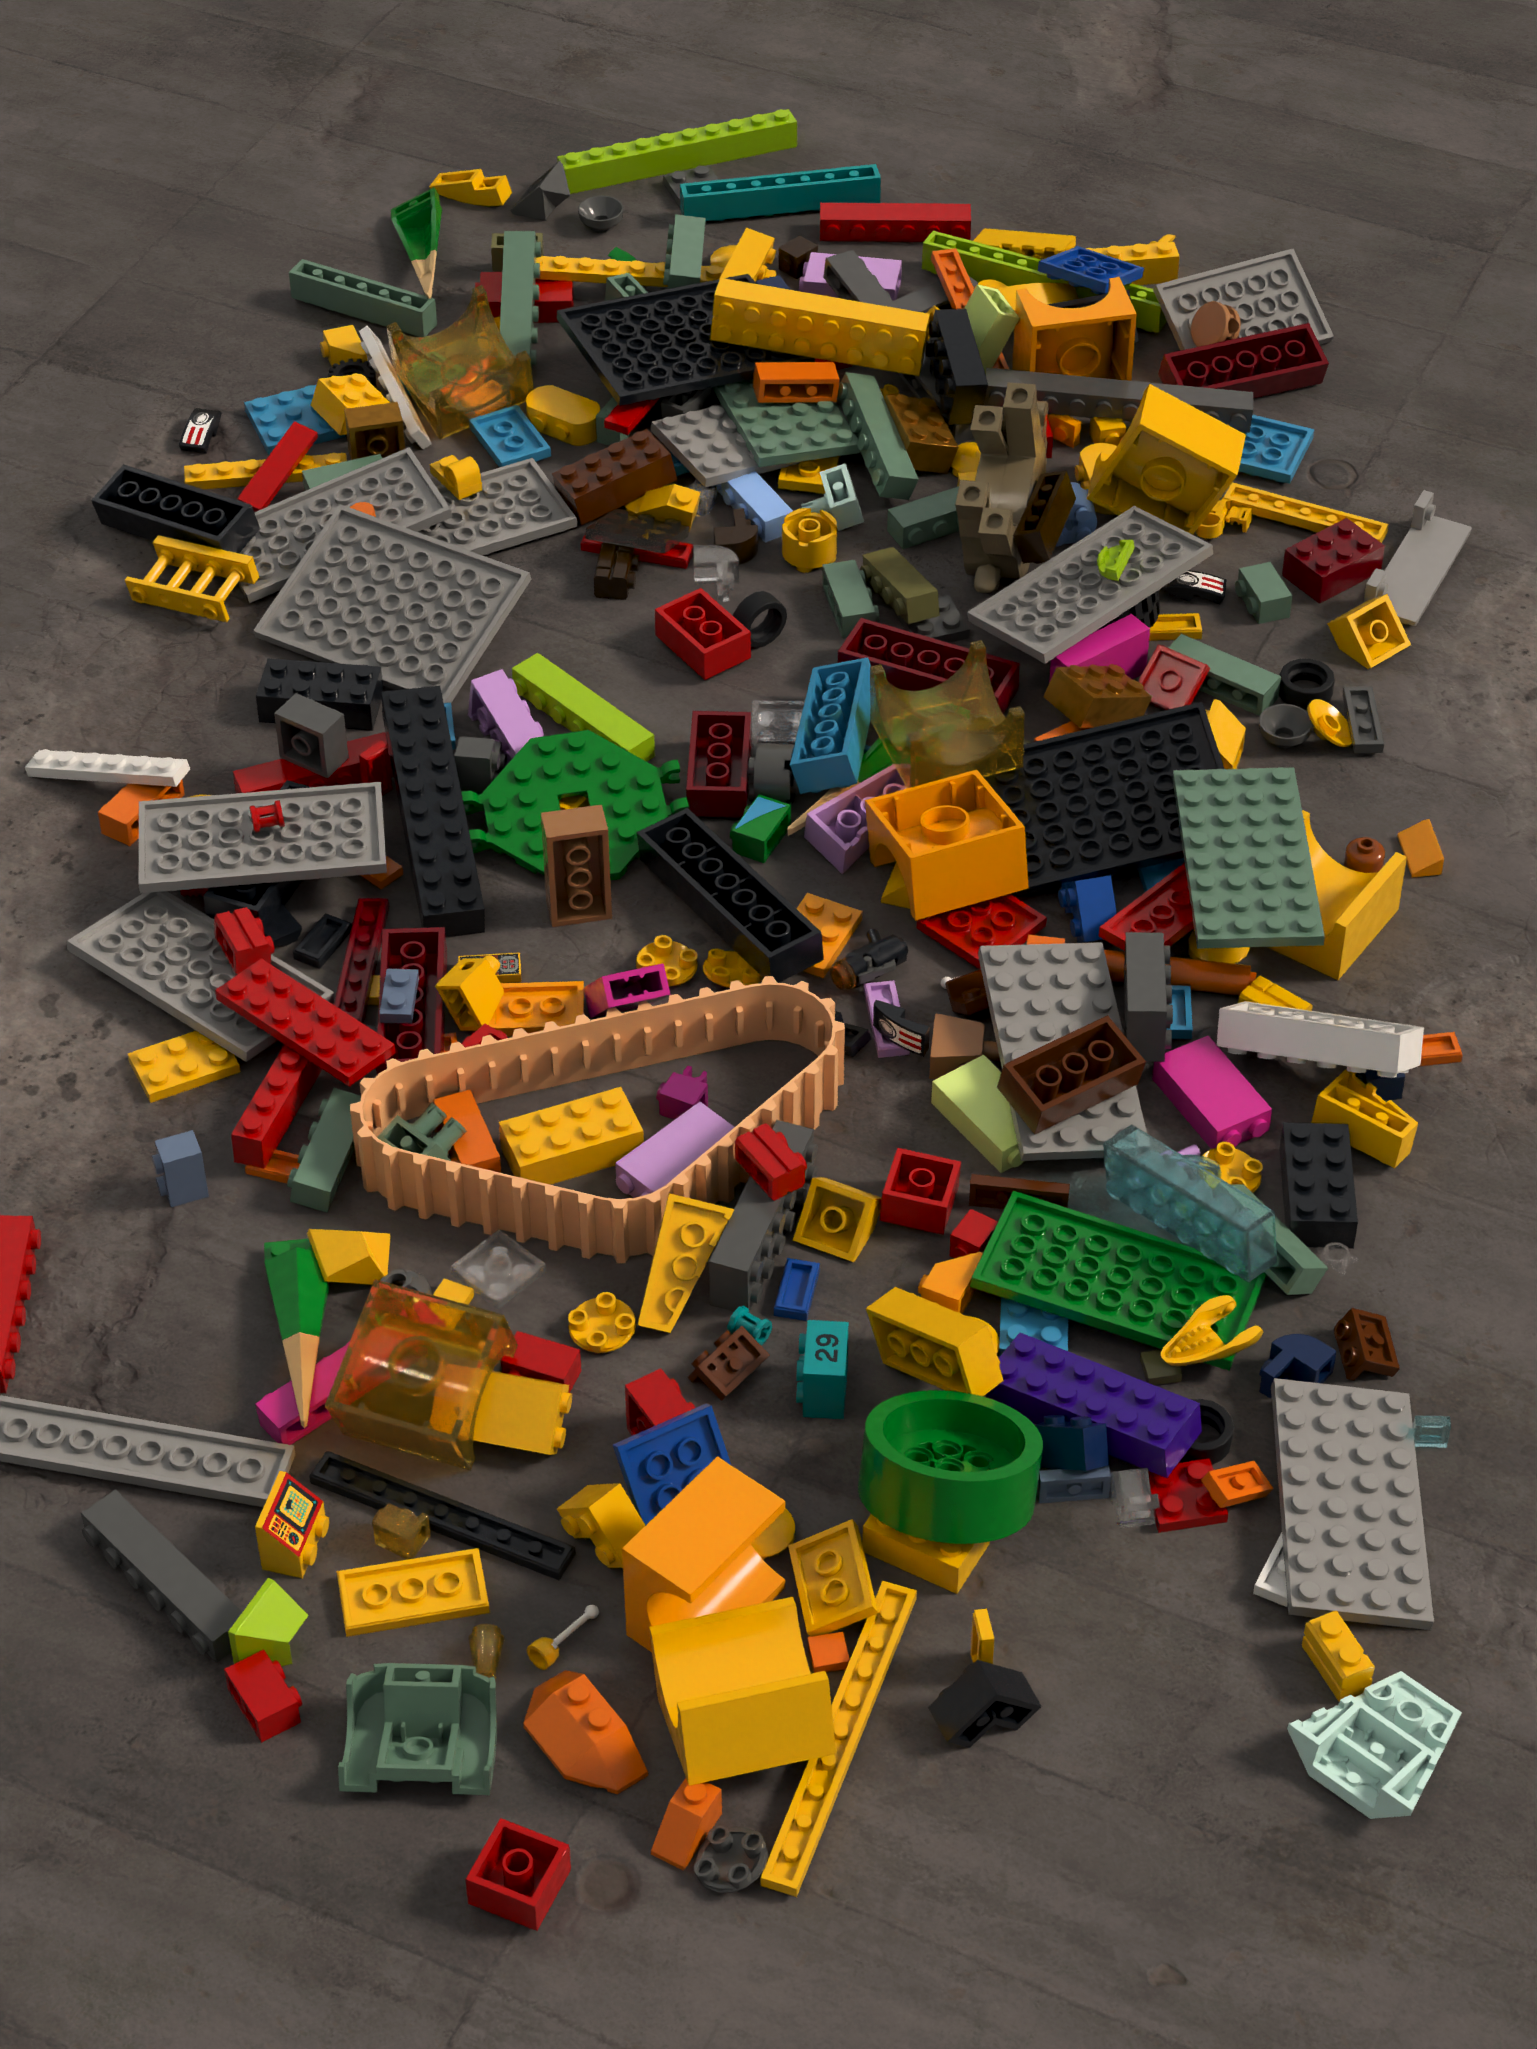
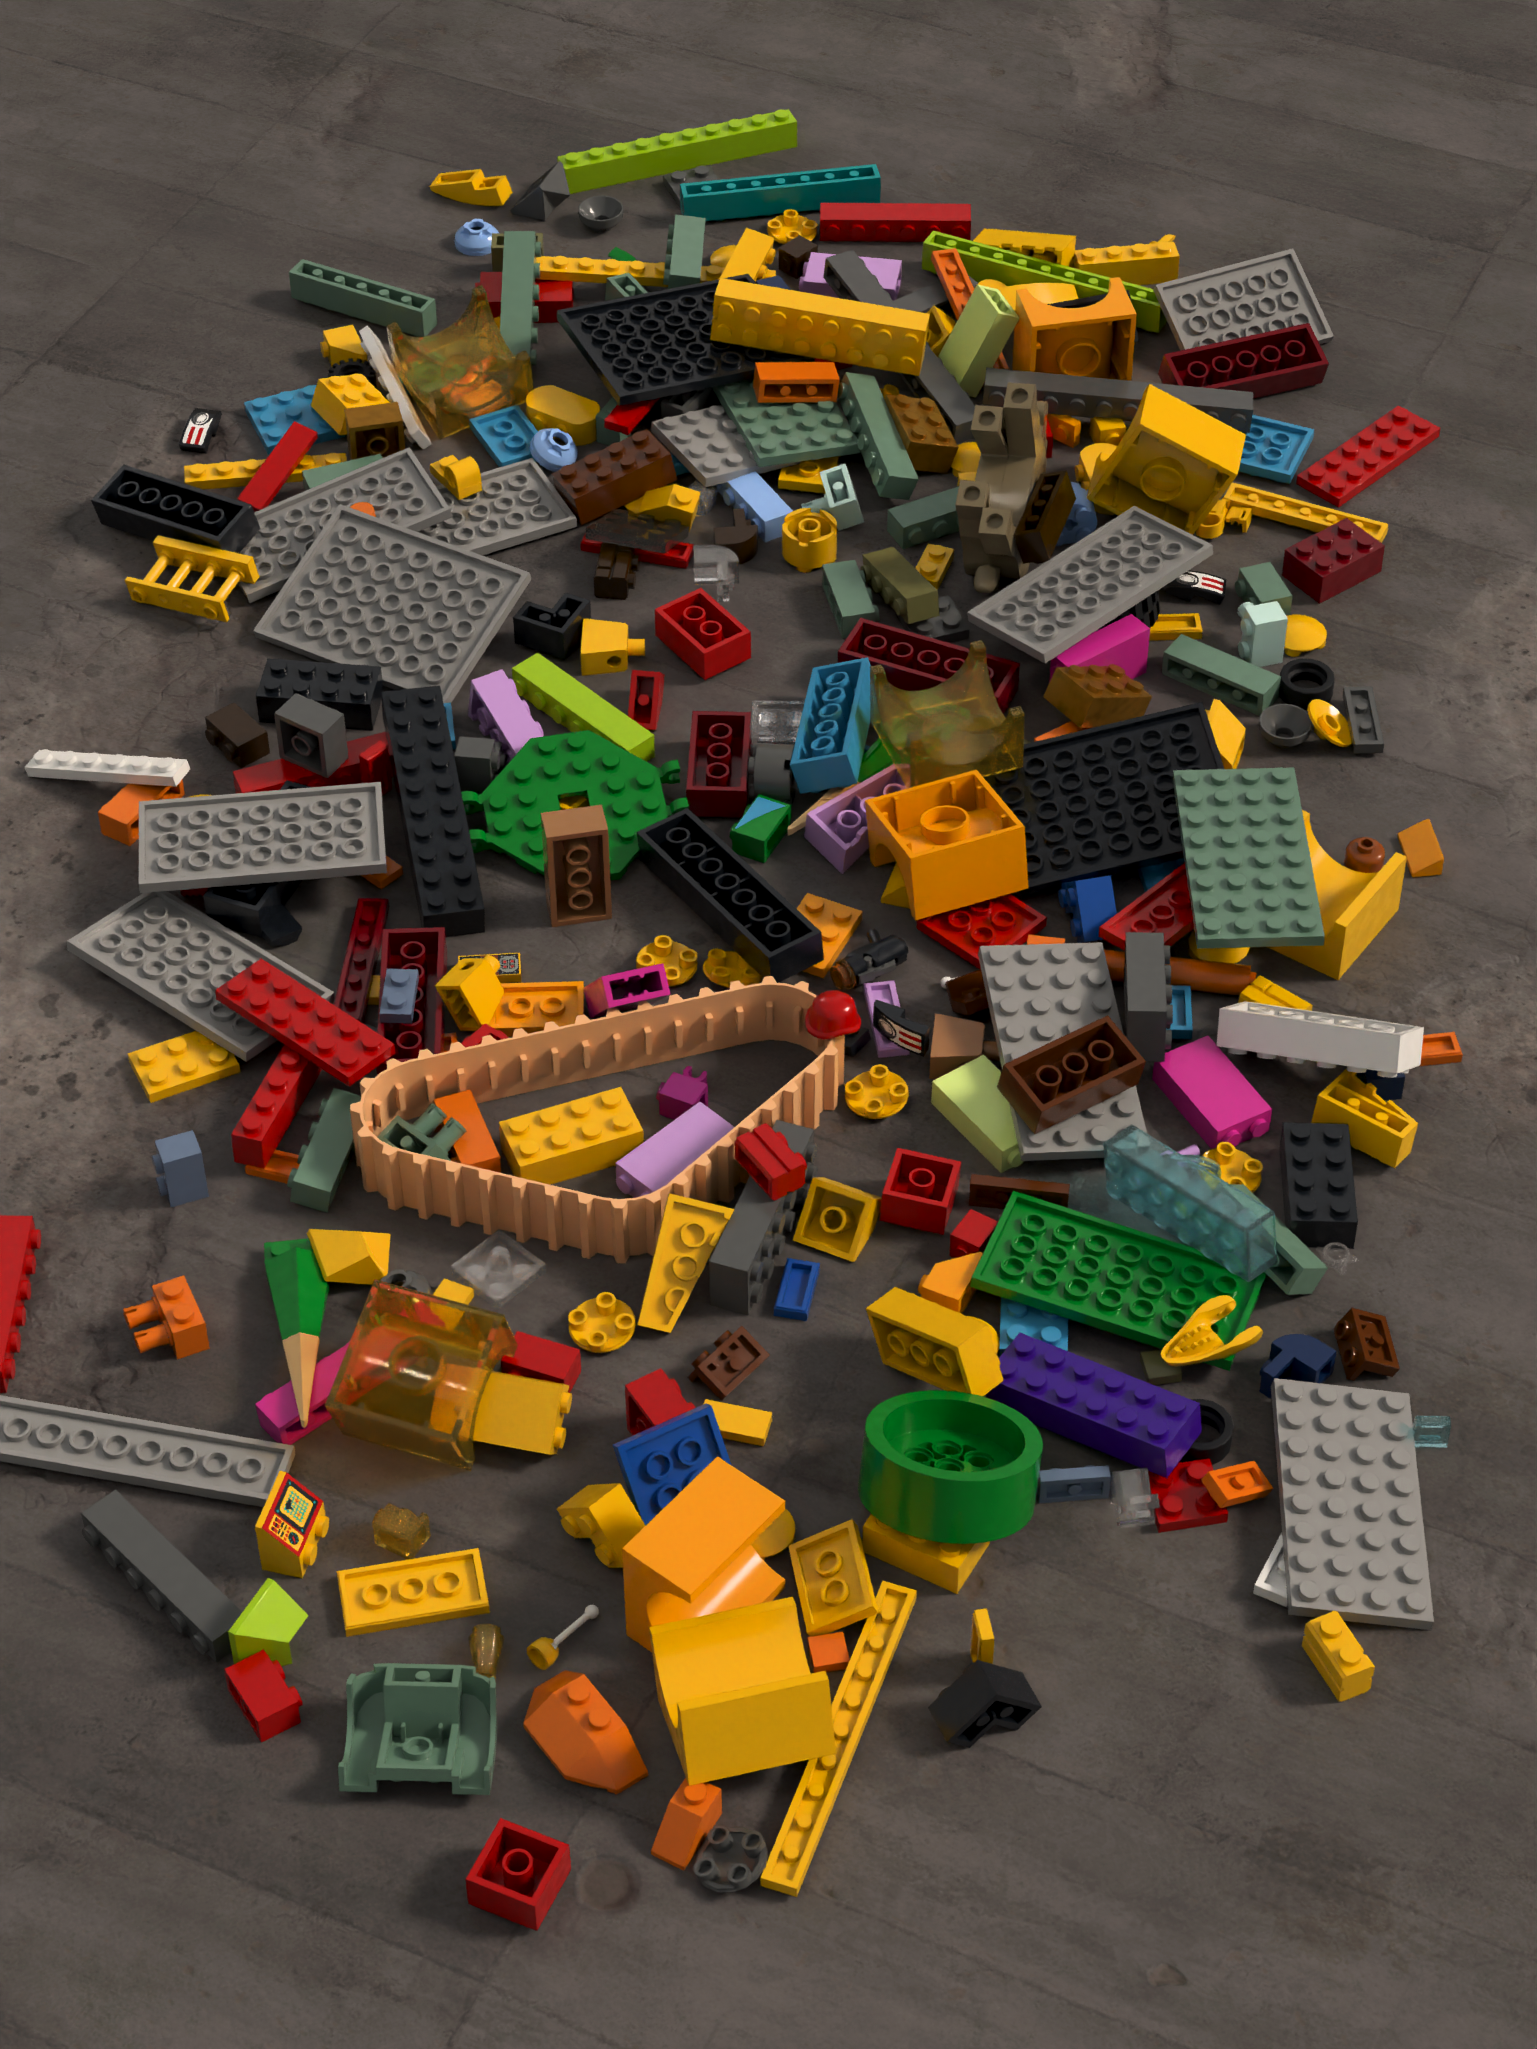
red brick [214,907,275,975] -> none
red bush [249,800,285,833] -> none
black tile [293,913,352,969] -> none
black tile [309,1451,576,1580] -> none
green plate [391,187,442,299] -> none
teal bush [727,1306,772,1346] -> none
black tyre [733,591,787,648] -> none
teal brick [796,1320,849,1419] -> none
black brick [925,309,988,425] -> none
dark blue brick [1034,1415,1109,1471] -> none
blue plate [1038,246,1144,295] -> none
lime plate [1097,539,1135,581] -> none
red tile [1138,644,1210,711] -> none
medium nougat head [1191,301,1241,347] -> none
light aqua wedge [1287,1671,1462,1819] -> none
yellow slope [1327,594,1411,669] -> none
light grey bracket [1363,490,1472,626] -> none
none -> orange brick [123,1275,210,1360]
none -> dark brown brick [205,702,270,768]
none -> light blue piece [455,219,499,256]
none -> black brick [513,592,591,660]
none -> light blue piece [529,428,578,472]
none -> yellow torso [581,619,645,676]
none -> red slope [628,670,665,730]
none -> yellow tile [704,1399,772,1446]
none -> yellow dish [767,209,817,244]
none -> red helmet [805,990,861,1039]
none -> yellow dish [845,1064,909,1119]
none -> yellow plate [915,543,954,590]
none -> light aqua brick [1237,601,1288,667]
none -> yellow dish [1284,614,1327,657]
none -> red plate [1296,406,1440,508]

